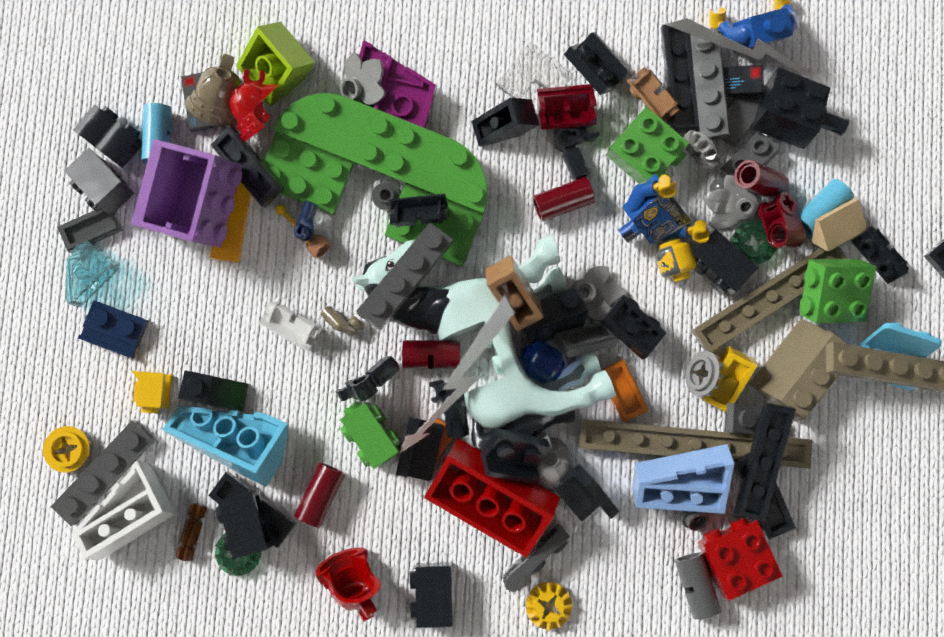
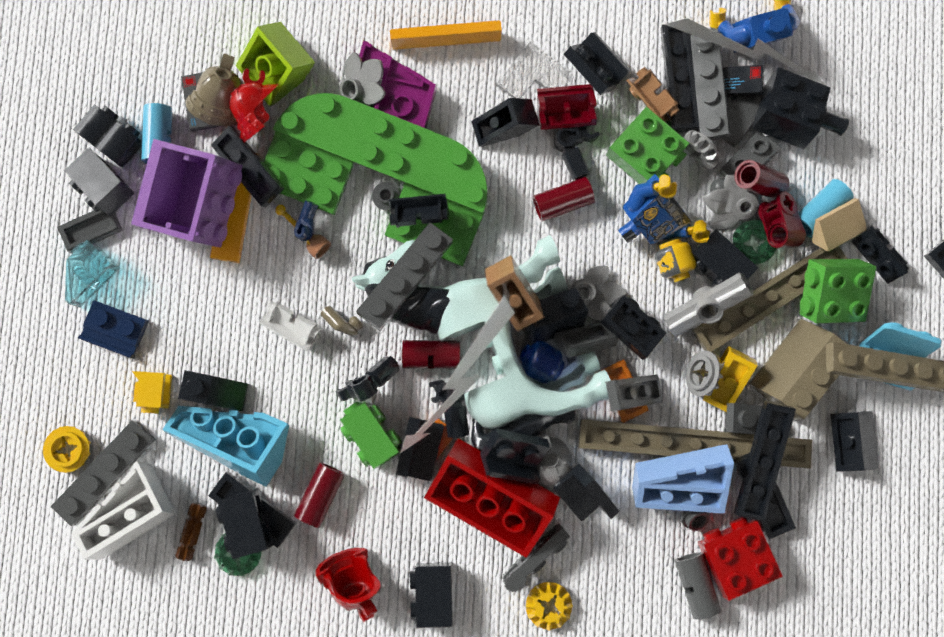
none -> light orange tile [390,20,502,50]
none -> dark grey tile [605,374,663,412]
none -> light grey piece [664,272,754,336]
none -> black panel [830,411,879,472]

